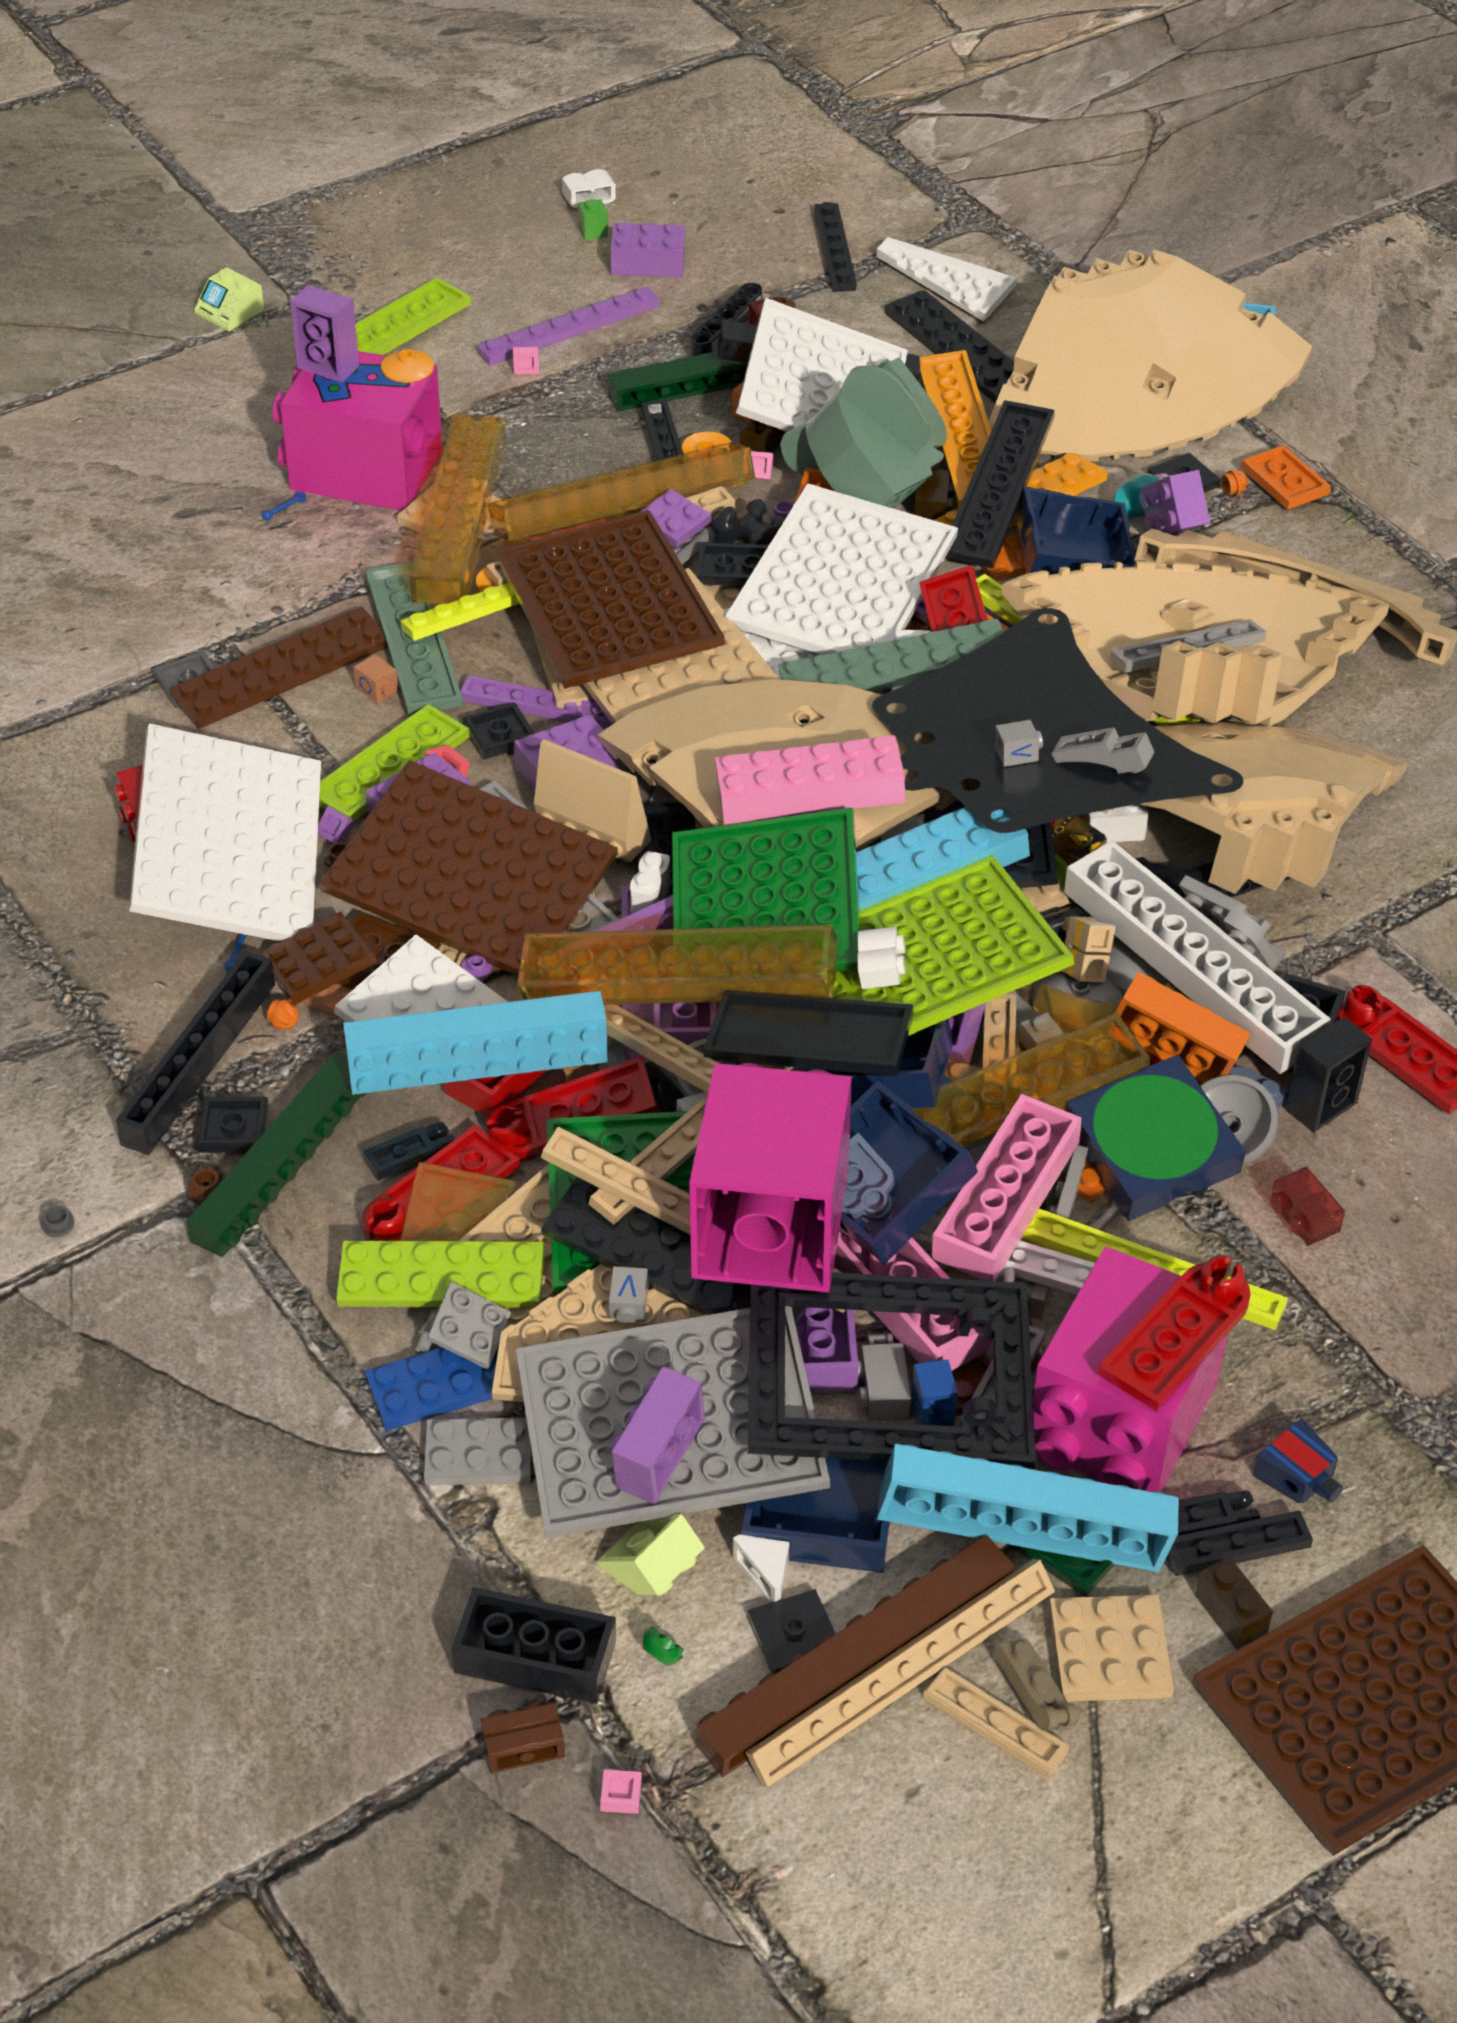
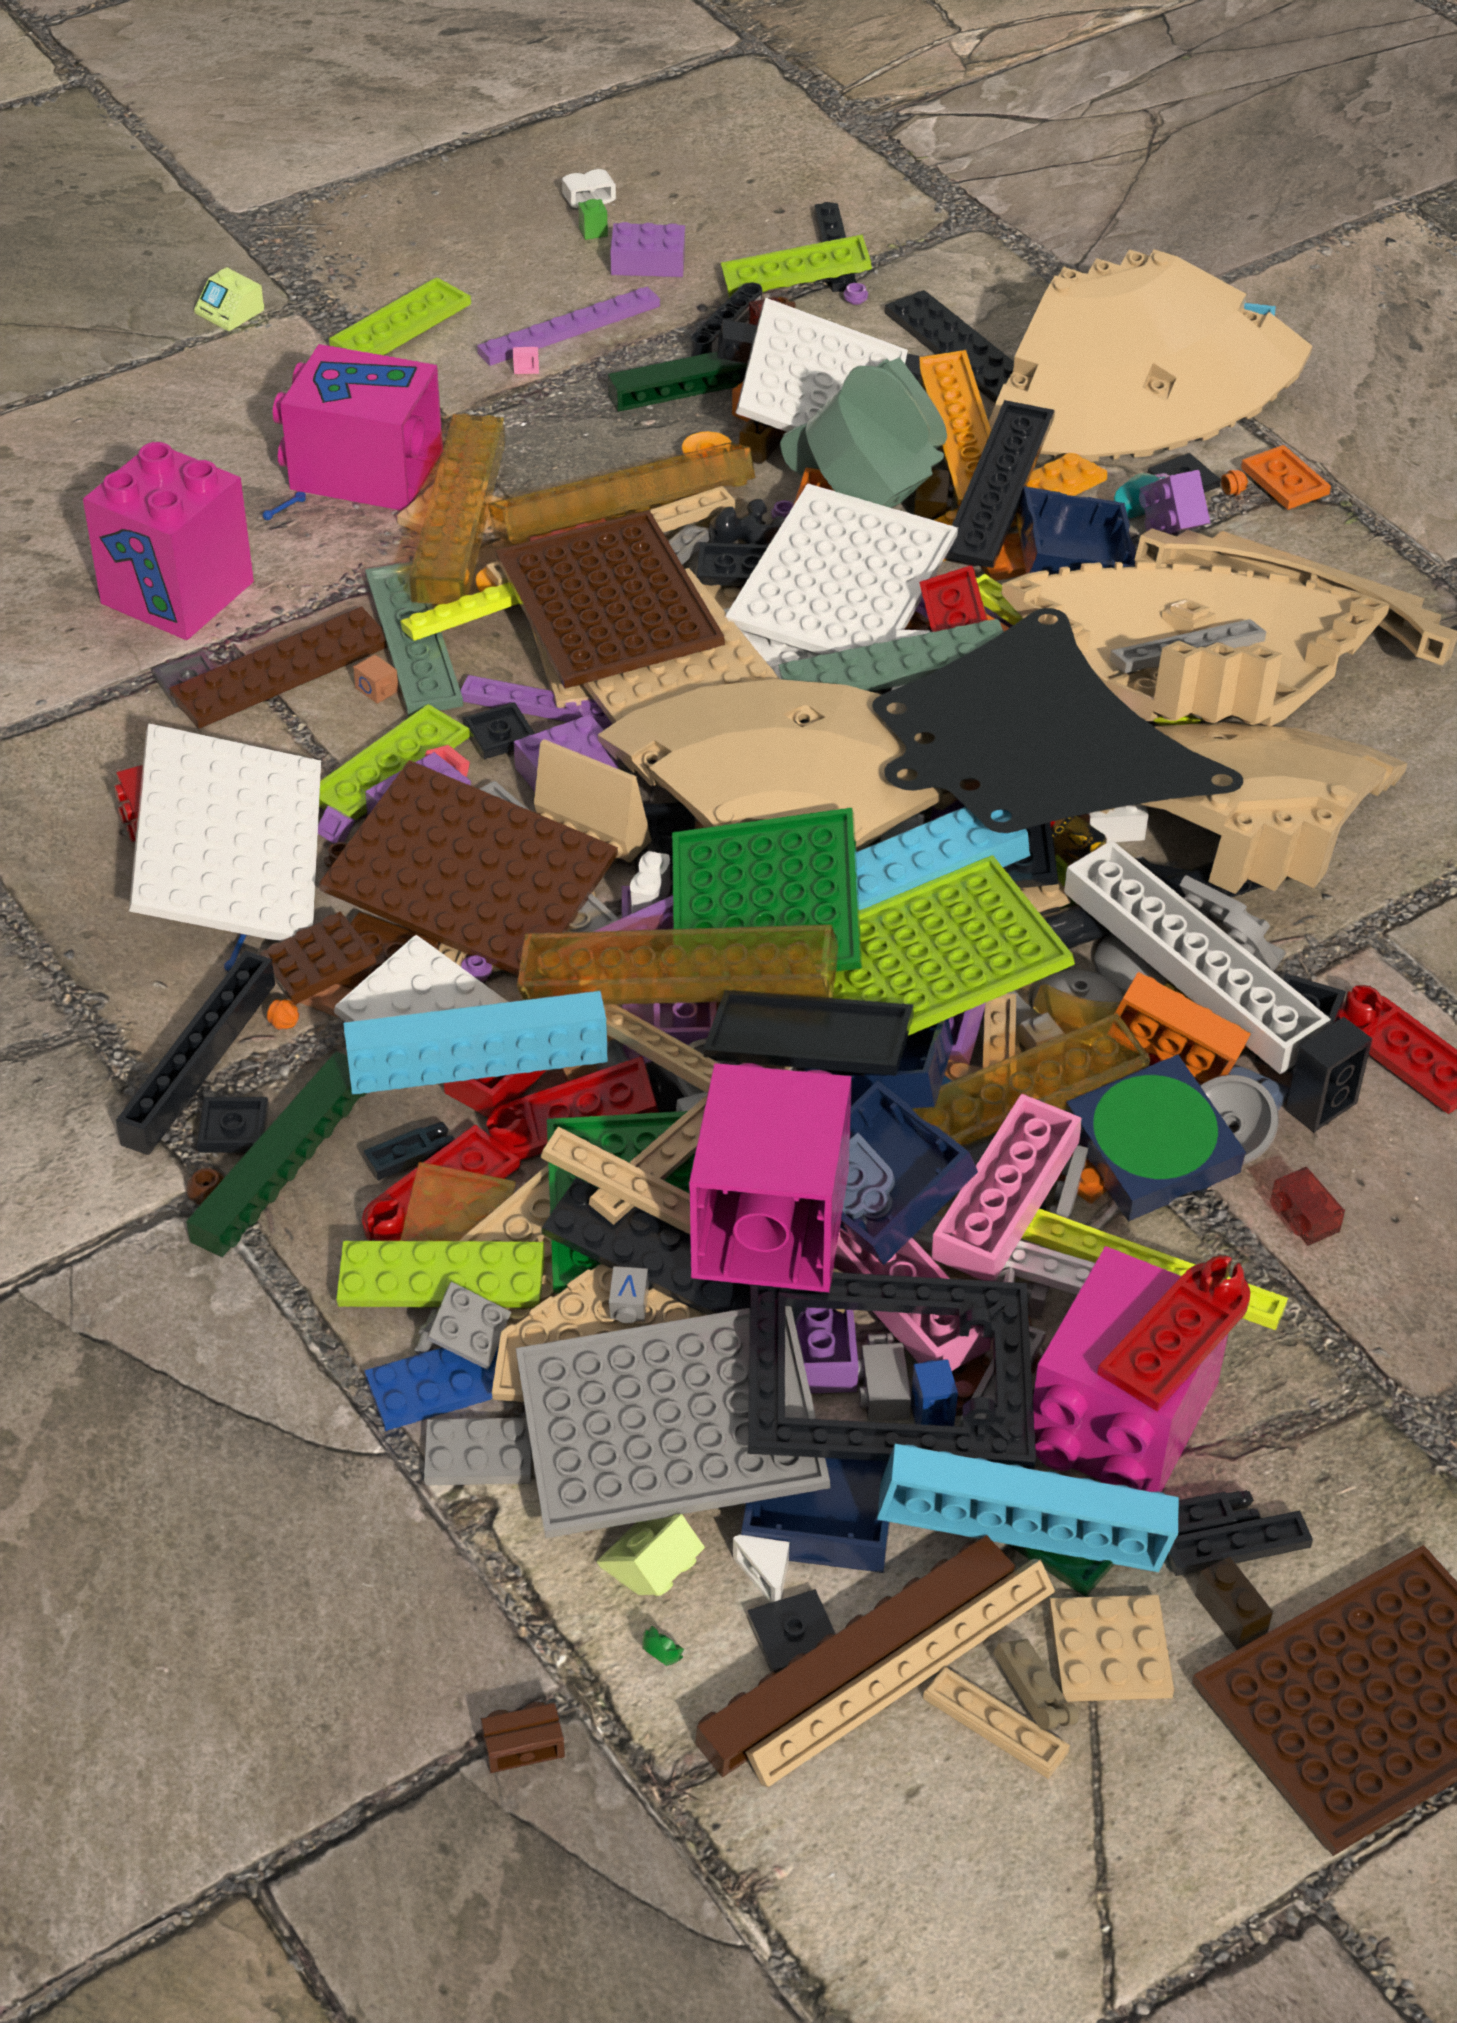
dark grey plate [41,1206,75,1237] -> none
medium lavender brick [290,285,359,383] -> none
light orange dish [381,349,434,383] -> none
black brick [451,1587,616,1704] -> none
bright pink plate [600,1769,642,1814] -> none
medium lavender brick [610,1367,705,1504] -> none
medium lavender plate [639,489,712,548] -> none
black plate [642,400,686,472] -> none
bright pink brick [715,735,905,825] -> none
bright pink plate [745,451,774,481] -> none
white brick [858,926,906,989] -> none
white wing [876,237,1017,322] -> none
light grey brick [995,720,1043,767] -> none
light grey slope [1052,727,1154,774] -> none
tan hips [1061,916,1116,982] -> none
dark blue torso [1253,1418,1343,1503] -> none
none -> dark pink brick [83,442,254,641]
none -> lime plate [721,235,872,298]
none -> medium lavender plate [844,283,868,305]

